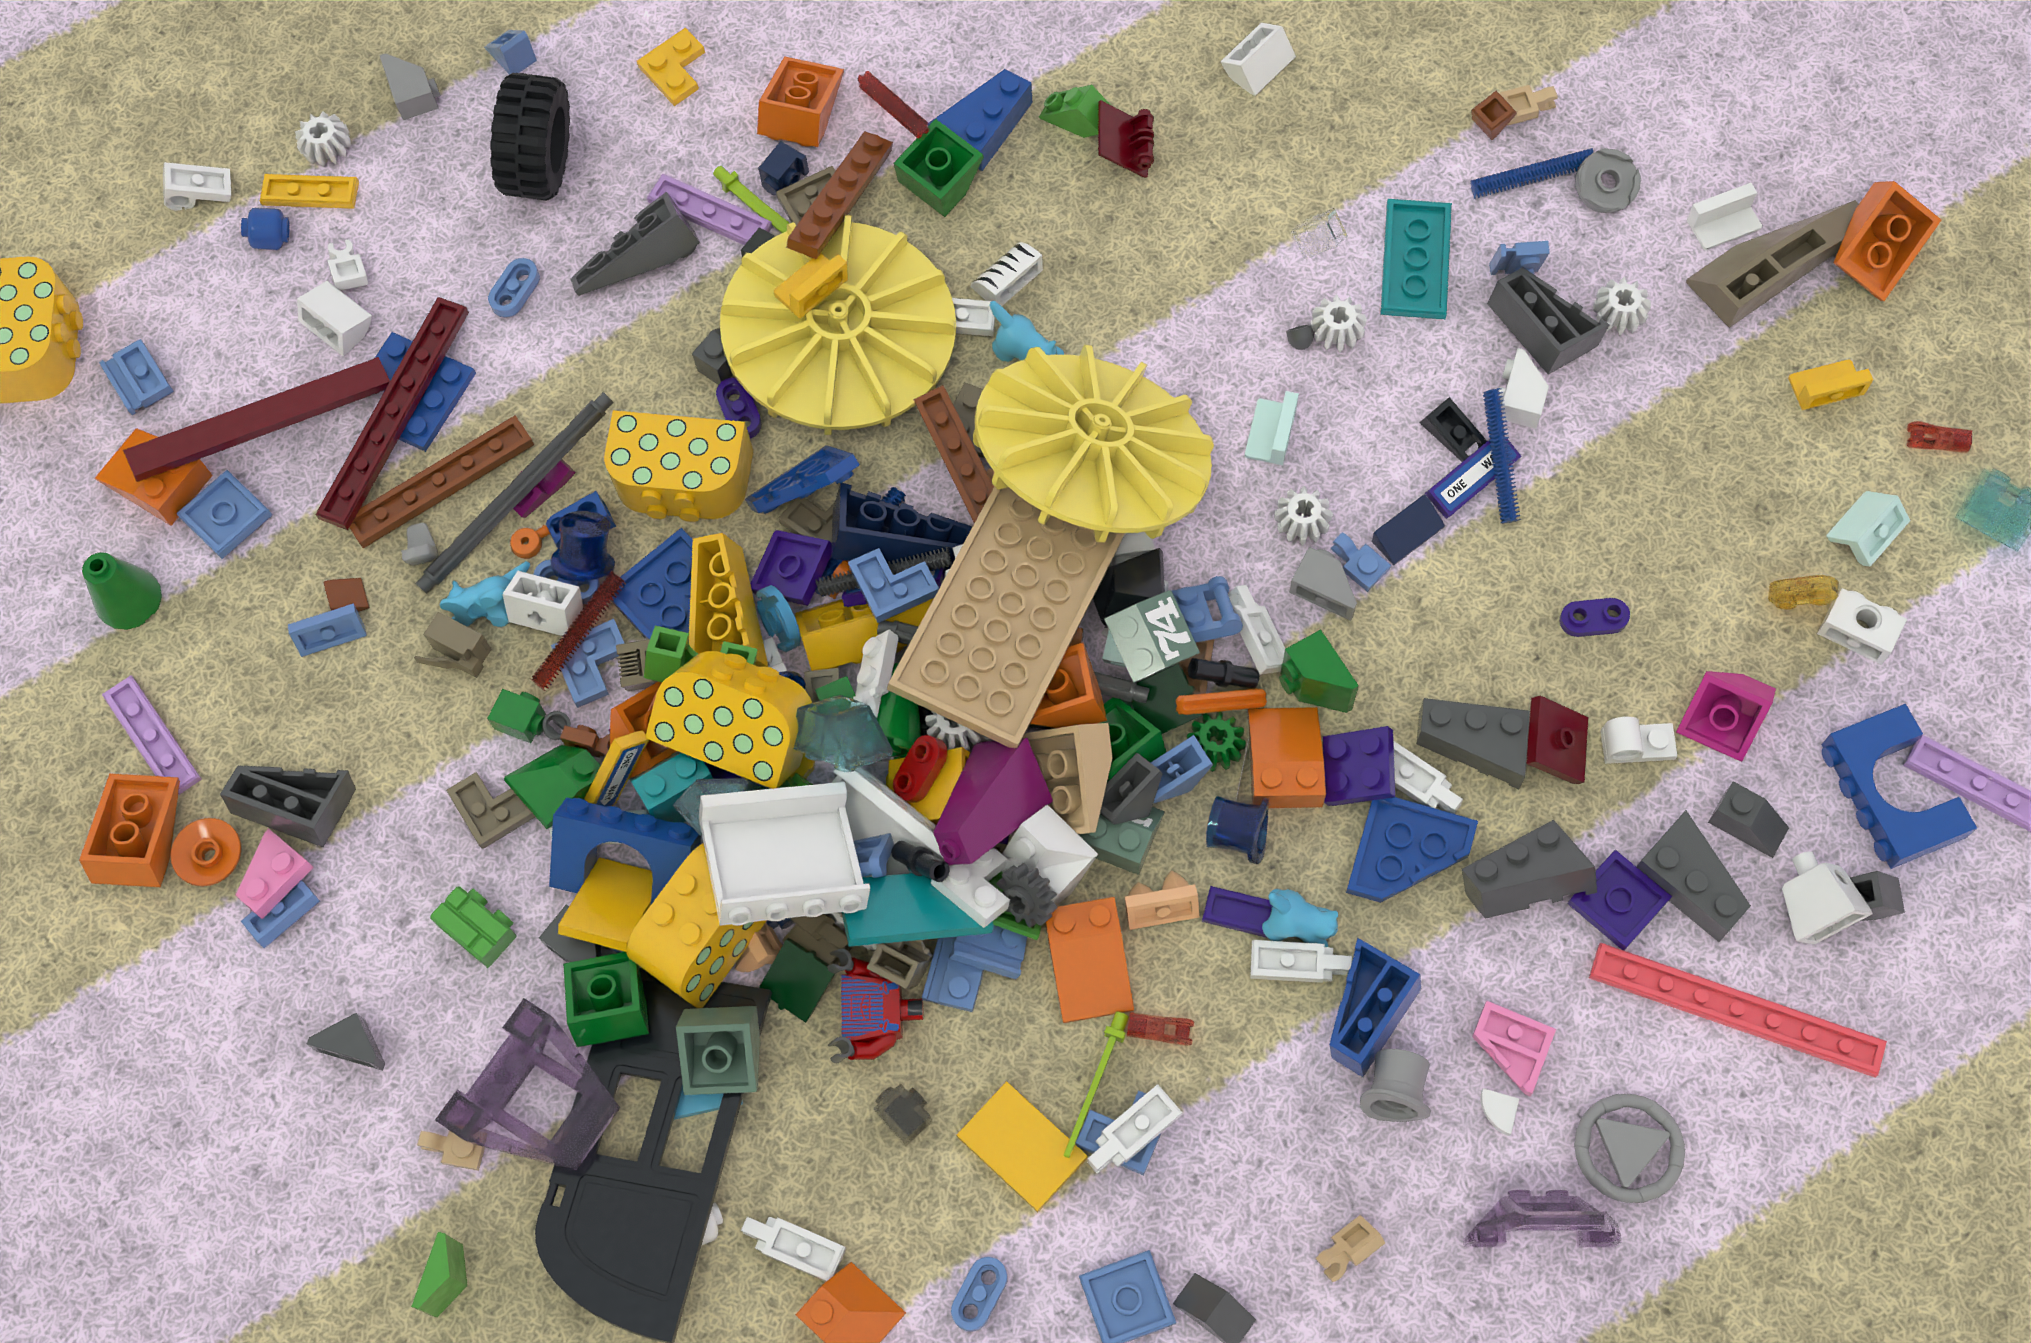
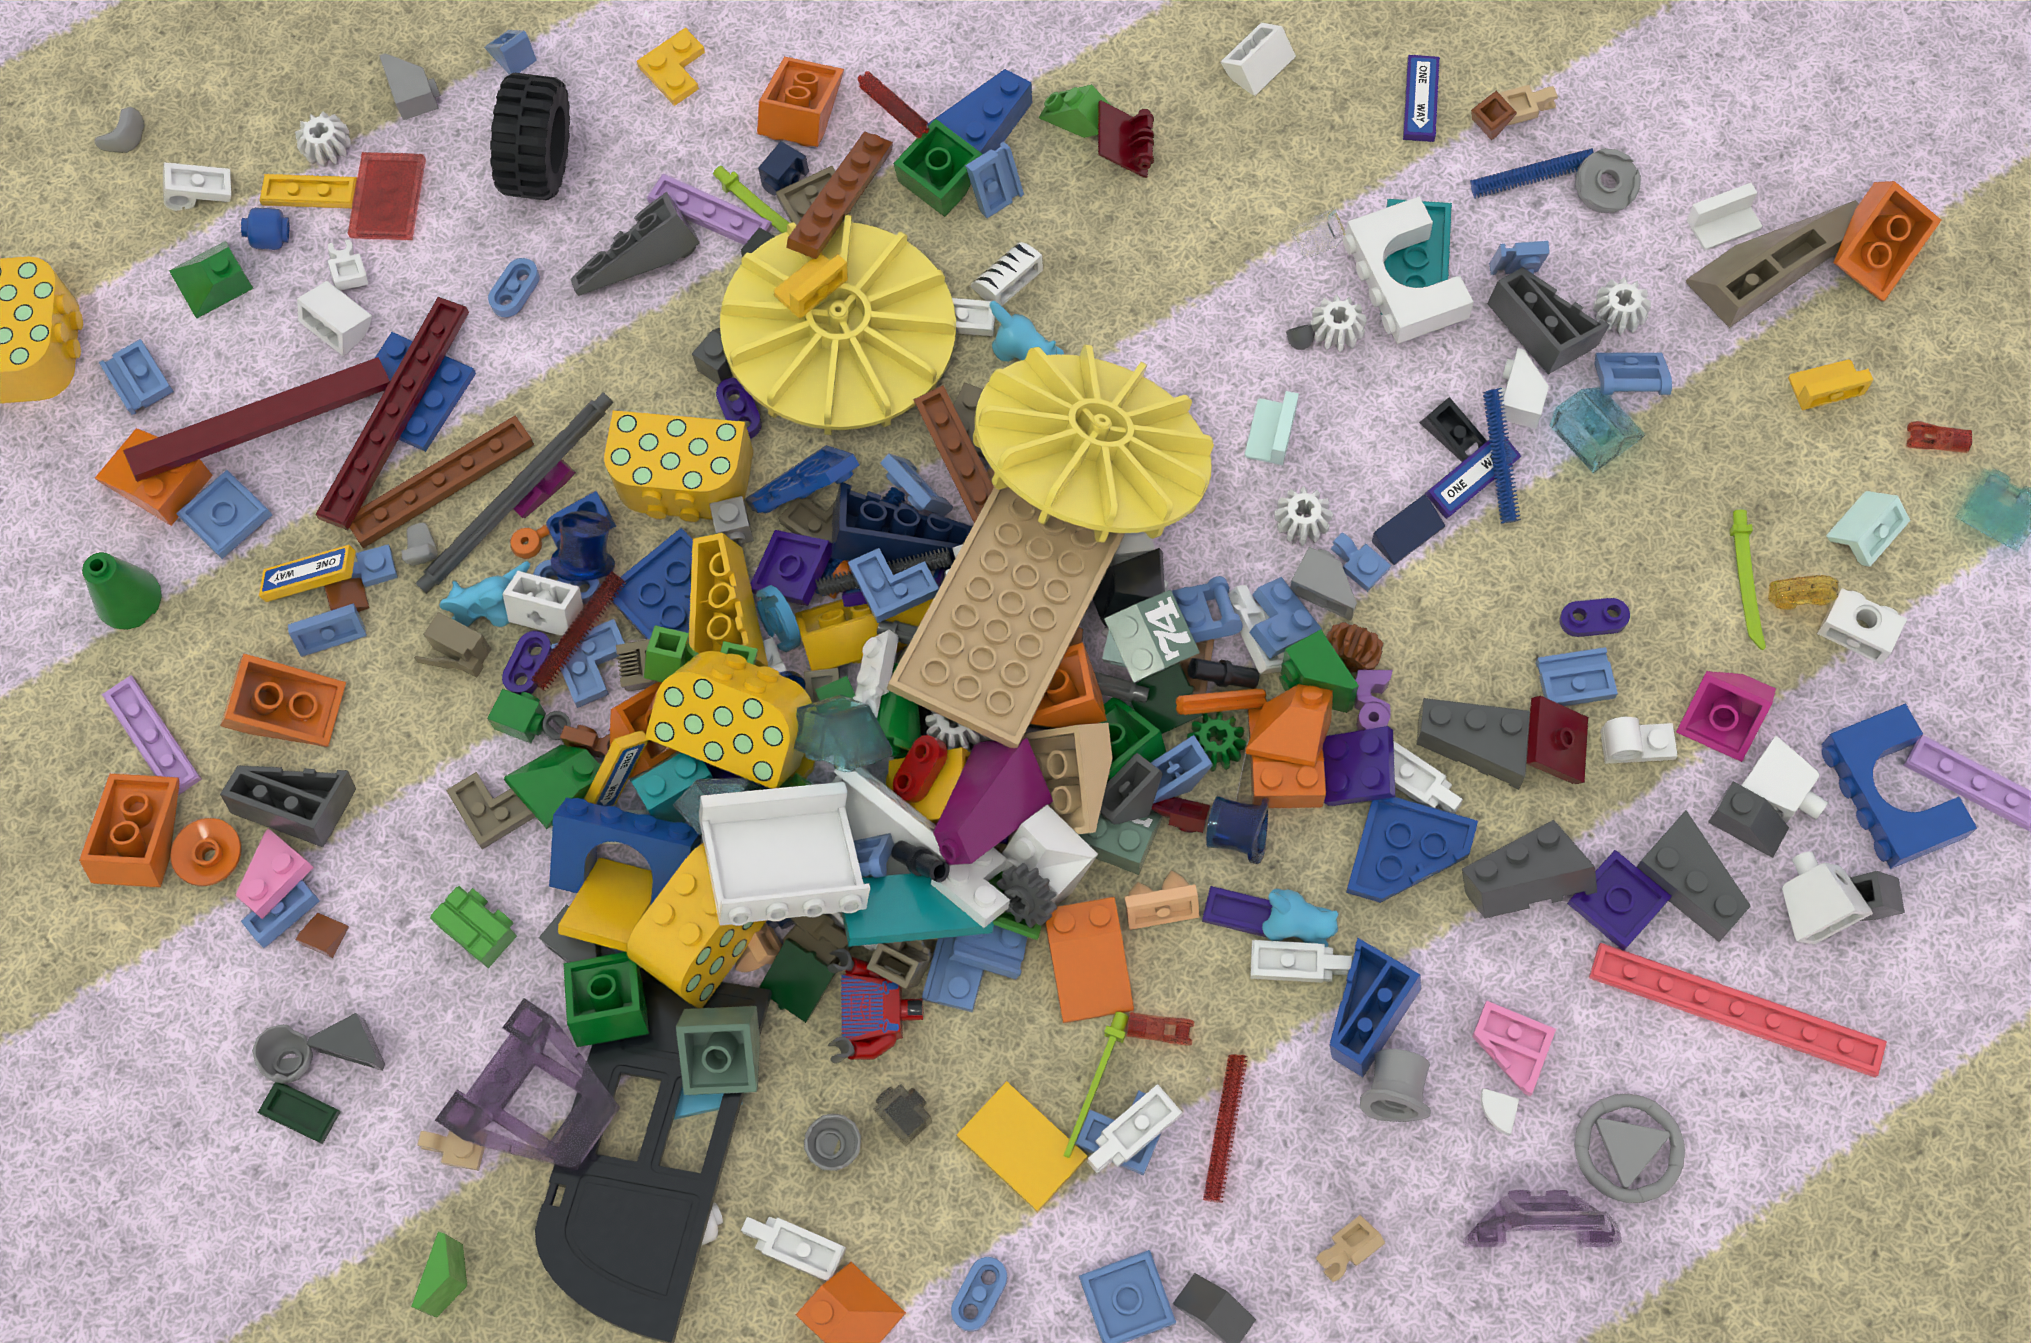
none -> light grey hair [95,107,144,153]
none -> green slope [169,241,254,319]
none -> orange slope [220,653,346,747]
none -> light grey hair [252,1024,313,1084]
none -> dark green tile [257,1082,341,1145]
none -> tile [259,545,356,602]
none -> dark orange slope [295,913,349,958]
none -> clear red tile [348,152,426,240]
none -> medium blue plate [352,544,398,587]
none -> dark purple plate [502,631,553,695]
none -> light grey brick [709,496,754,546]
none -> light grey hair [804,1113,861,1171]
none -> medium blue plate [880,453,953,517]
none -> medium blue plate [965,141,1024,218]
none -> dark red plate [1151,797,1210,833]
none -> clear red axle [1203,1054,1248,1203]
none -> orange slope [1246,684,1333,767]
none -> medium blue plate [1249,577,1322,659]
none -> dark orange gear [1326,622,1384,673]
none -> white arch [1343,196,1474,344]
none -> medium lavender leg [1354,670,1393,731]
none -> tile [1403,55,1440,142]
none -> medium blue plate [1536,647,1618,706]
none -> clear light blue slope [1549,387,1645,473]
none -> medium blue plate [1594,353,1672,395]
none -> lime sword [1730,509,1766,650]
none -> white torso [1741,736,1828,822]

